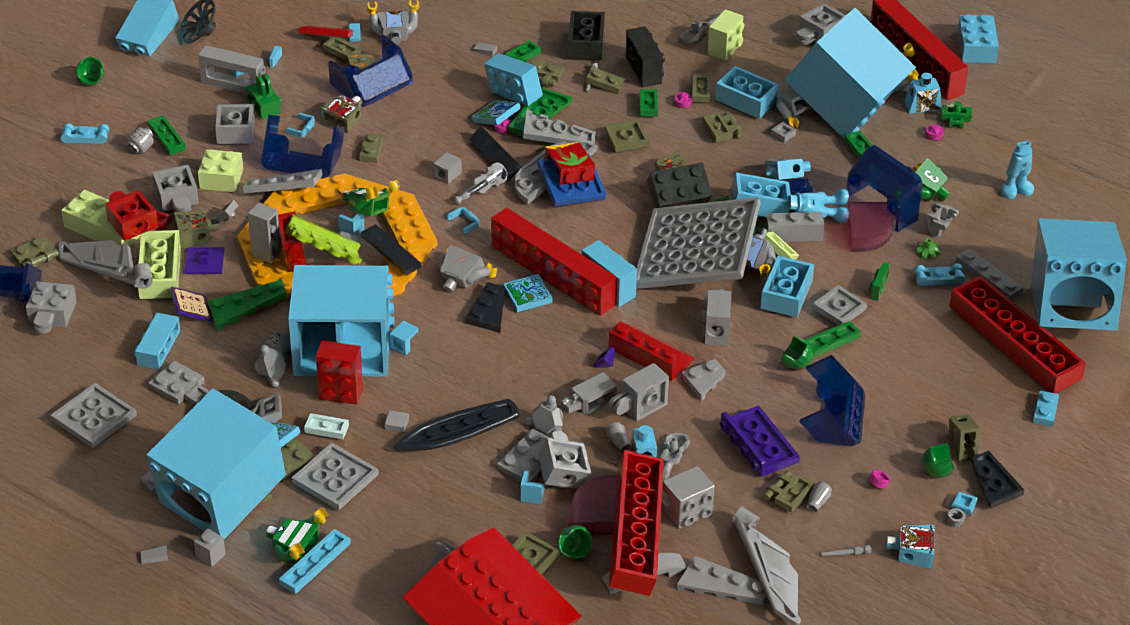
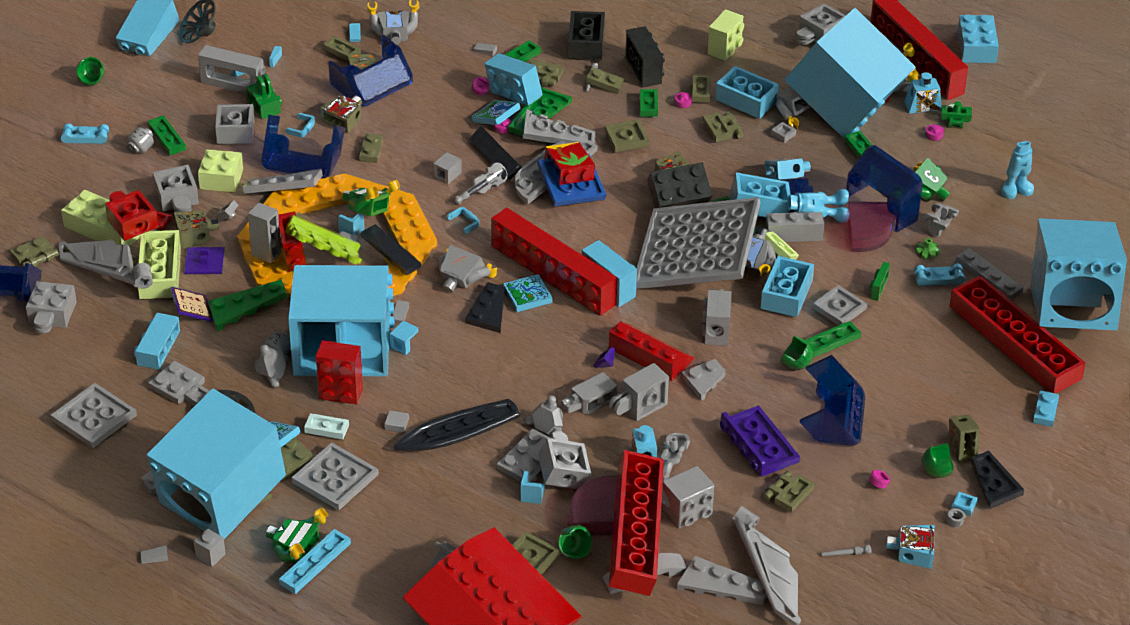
light grey wing [251,393,282,423] -> none
red tile [299,25,353,37] -> none
light grey cone [606,422,631,453] -> none
light grey piece [680,12,722,43] -> none
light grey cone [807,481,832,513] -> none
none -> light grey piece [393,300,409,323]
none -> dark pink tile [472,77,490,95]

